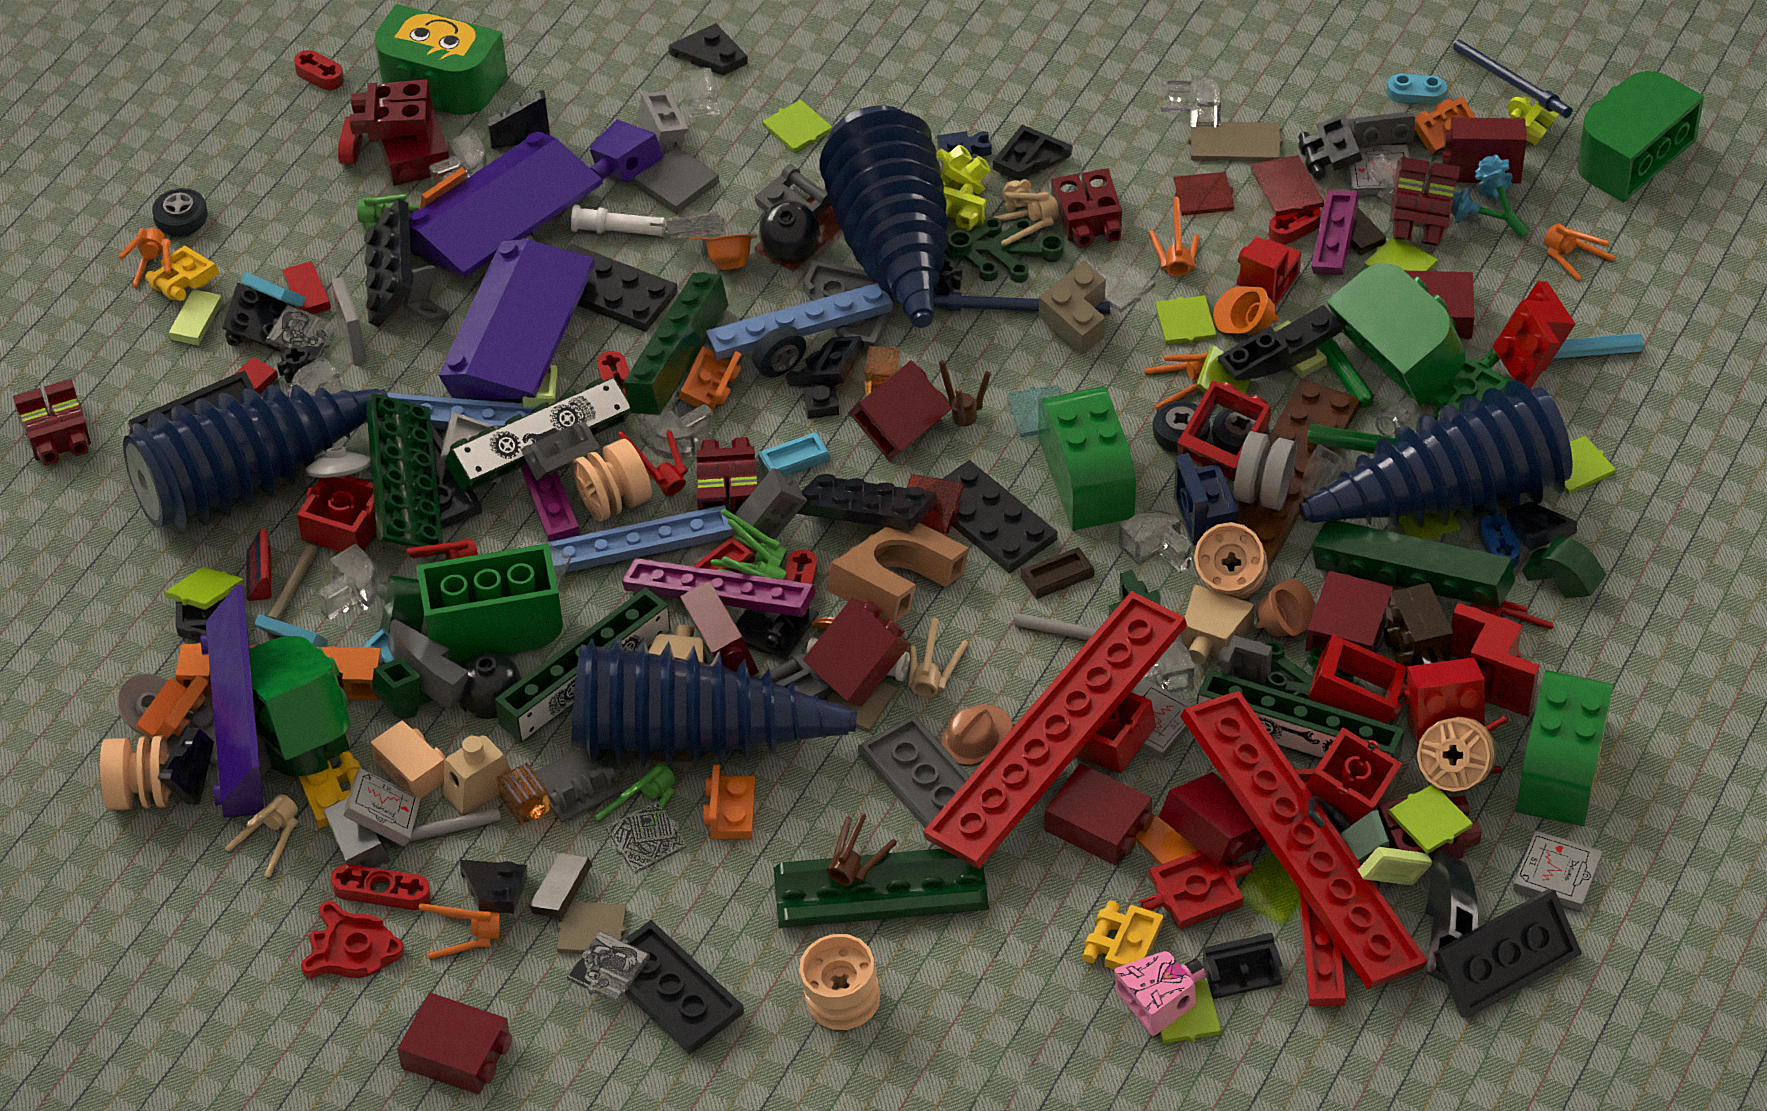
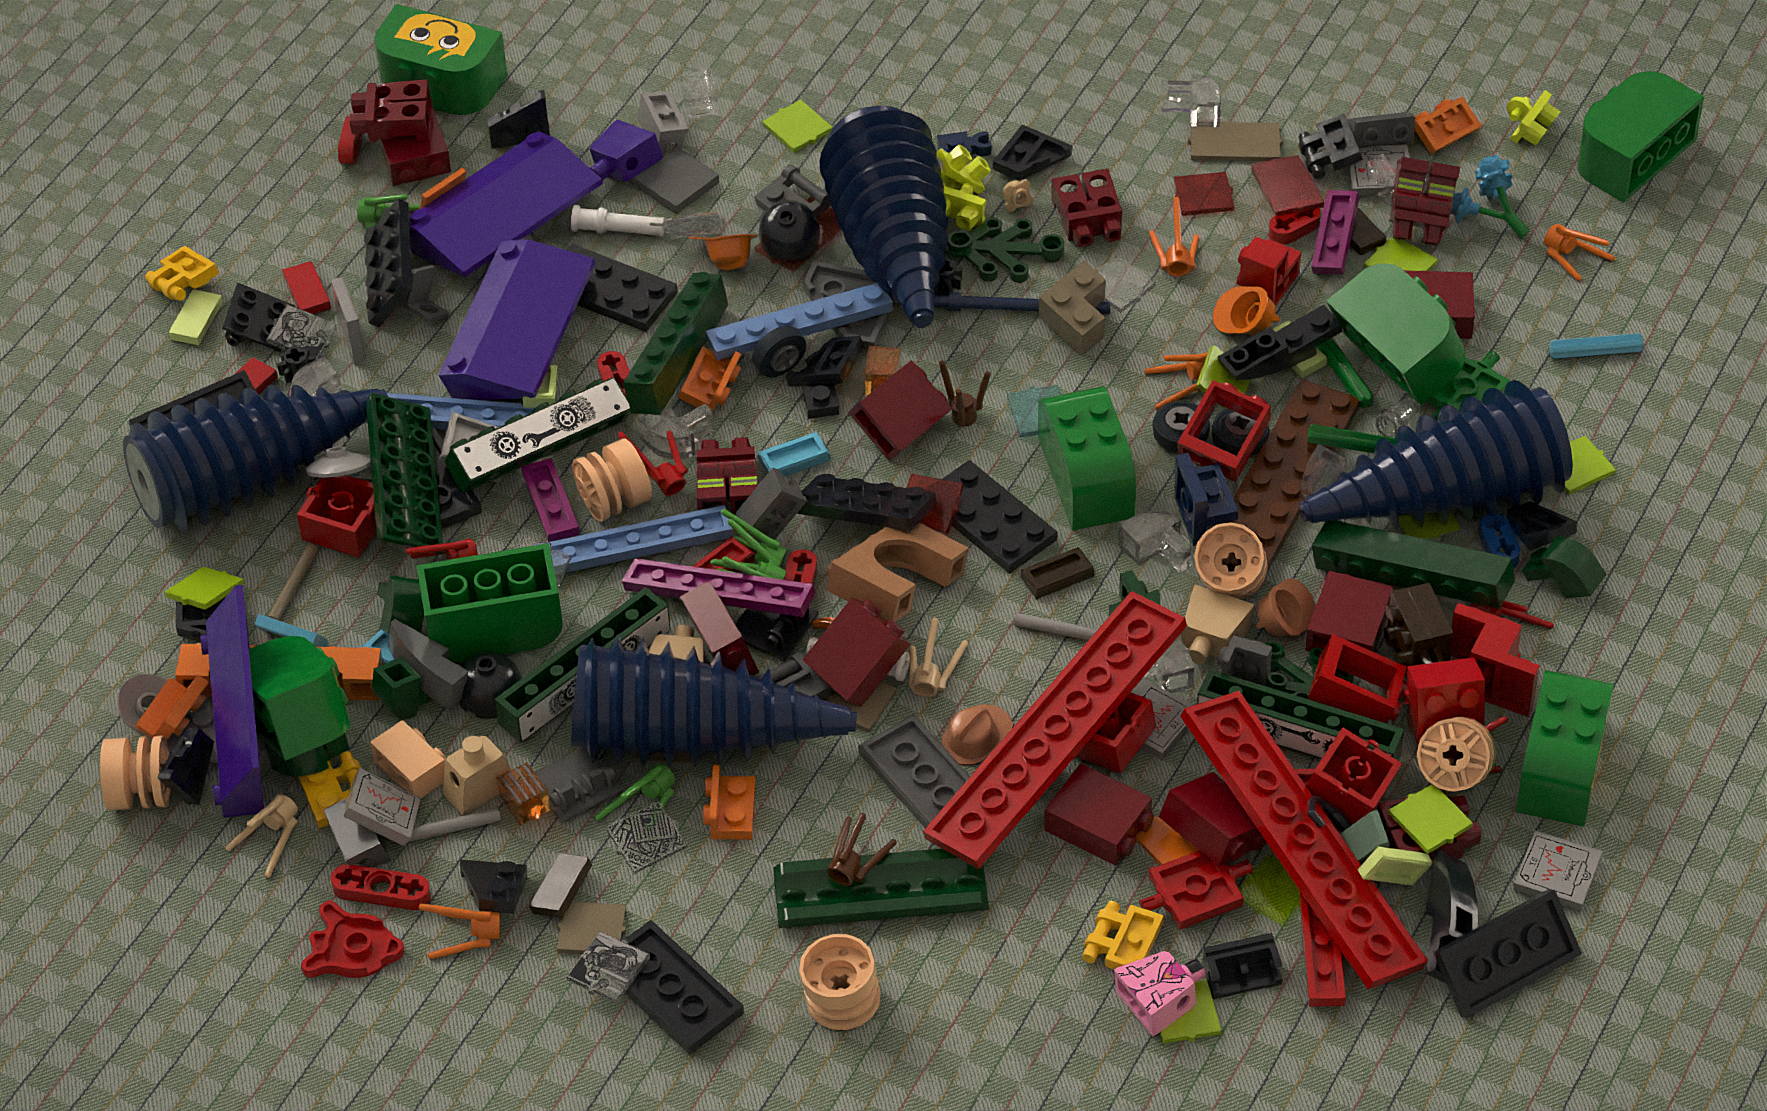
dark red hips [12,378,91,466] -> none
orange plant [118,228,171,288] -> none
black wheel [152,188,208,236] -> none
medium azure tile [241,272,306,307] -> none
red slope [246,528,272,601] -> none
red beam [294,50,344,90] -> none
clear brick [317,543,377,620] -> none
dark red brick [397,992,512,1095] -> none
clear brick [429,131,487,187] -> none
dark grey hinge [521,421,601,481] -> none
black wing [669,23,748,75] -> none
tan plant [995,192,1059,246] -> none
lime piece [1155,295,1216,345] -> none
light grey wheel [1233,431,1297,511] -> none
medium azure plate [1387,73,1447,105] -> none
dark red brick [1442,117,1527,184] -> none
dark blue bar [1453,39,1573,118] -> none
red bracket [1492,281,1576,390] -> none

